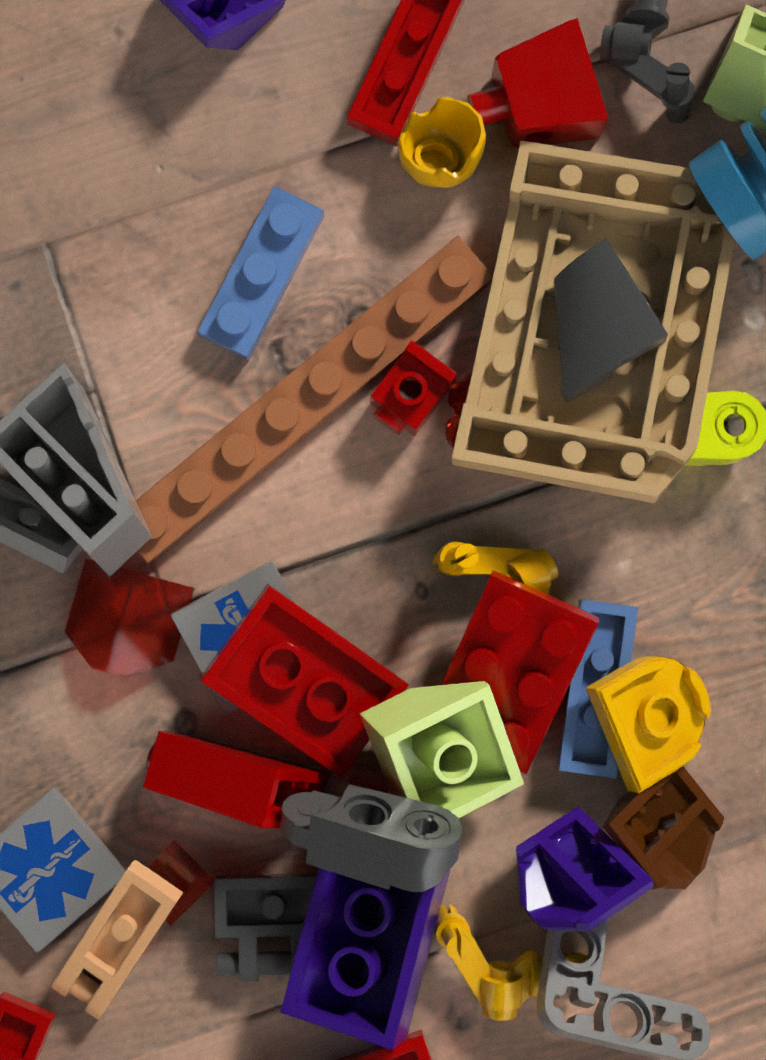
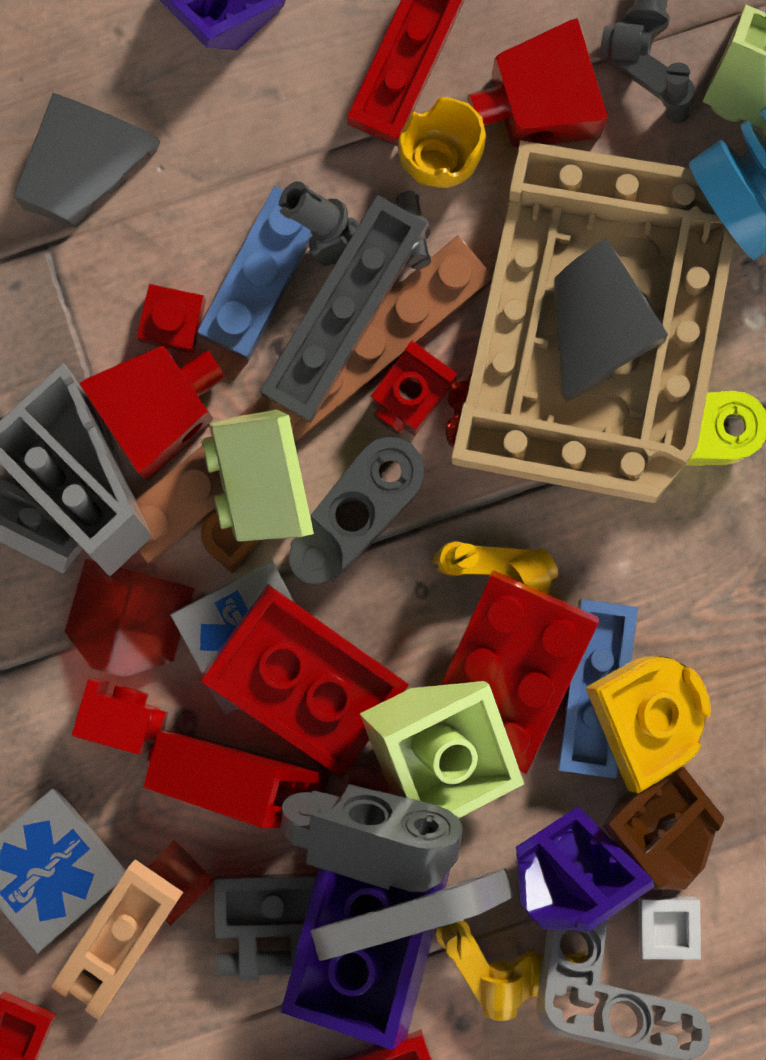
none -> dark grey slope [14,93,160,227]
none -> red brick [71,678,168,755]
none -> red torso [79,346,227,480]
none -> red plate [136,284,206,354]
none -> yellowish green slope [201,409,314,542]
none -> dark orange tile [201,509,263,574]
none -> dark grey plate [259,194,427,424]
none -> dark grey pin [279,181,431,269]
none -> dark grey piece [289,437,425,585]
none -> light grey beam [311,868,515,961]
none -> white plate [638,896,701,960]

